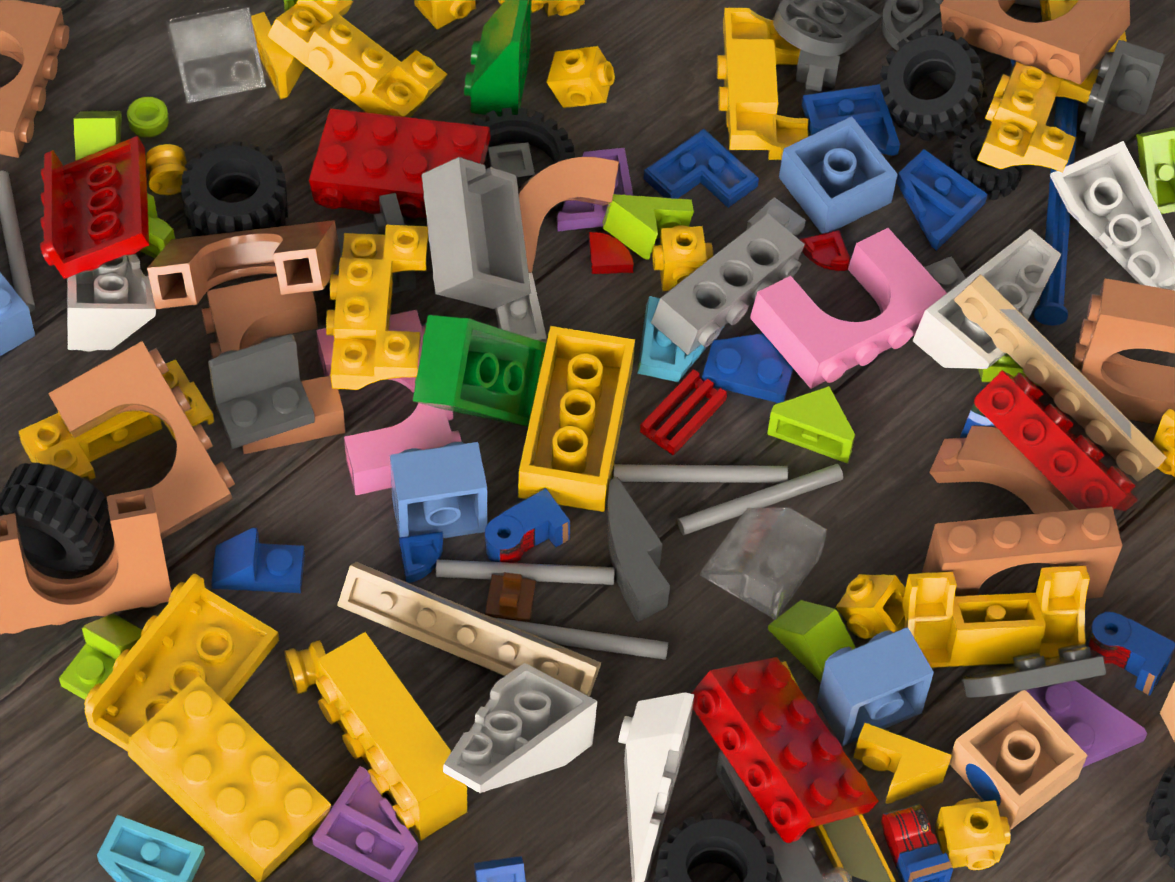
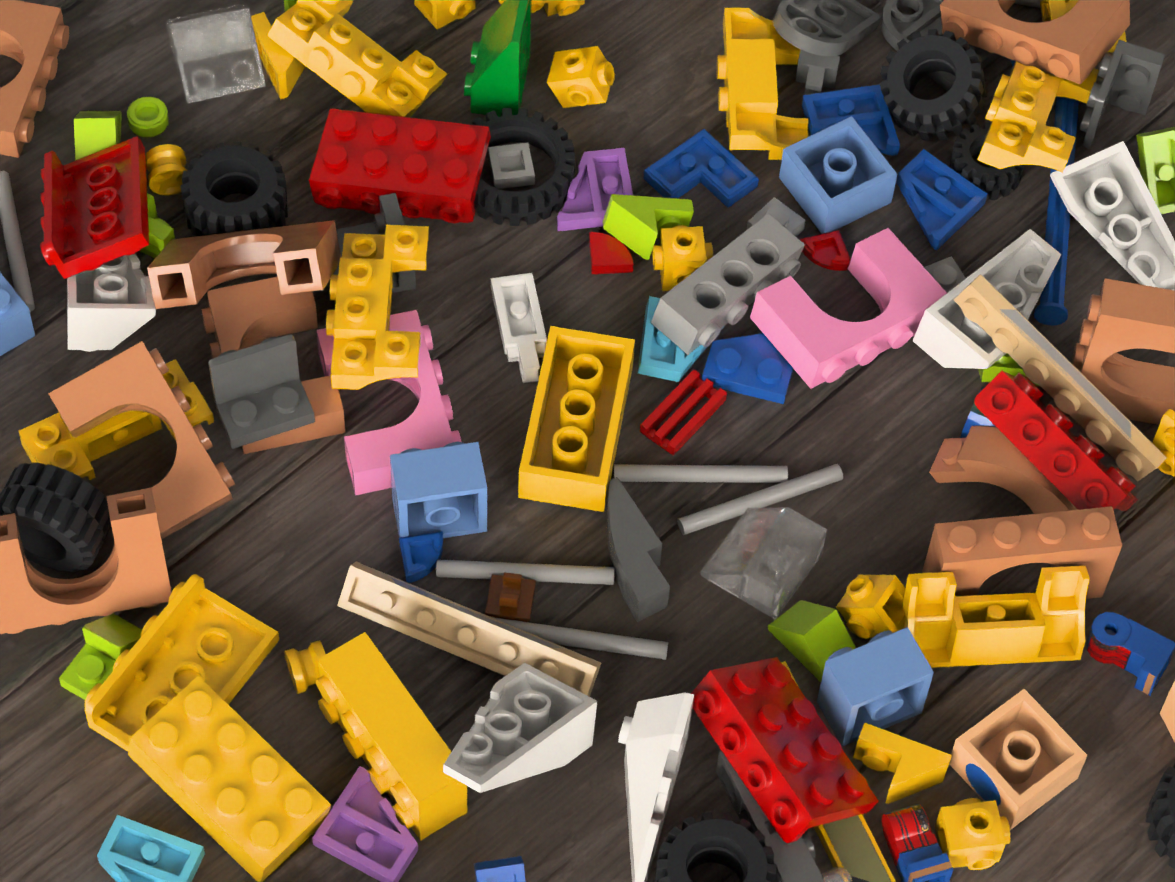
blue slope [211,528,305,593] -> none
green slope [413,315,546,427] -> none
light grey piece [422,157,531,309] -> none
blue leg [485,488,570,563] -> none
nougat arch [518,157,619,273] -> none
lime slope [767,386,855,464] -> none
dark grey plate [962,644,1106,698] -> none
medium lavender wing [1026,681,1147,768] -> none

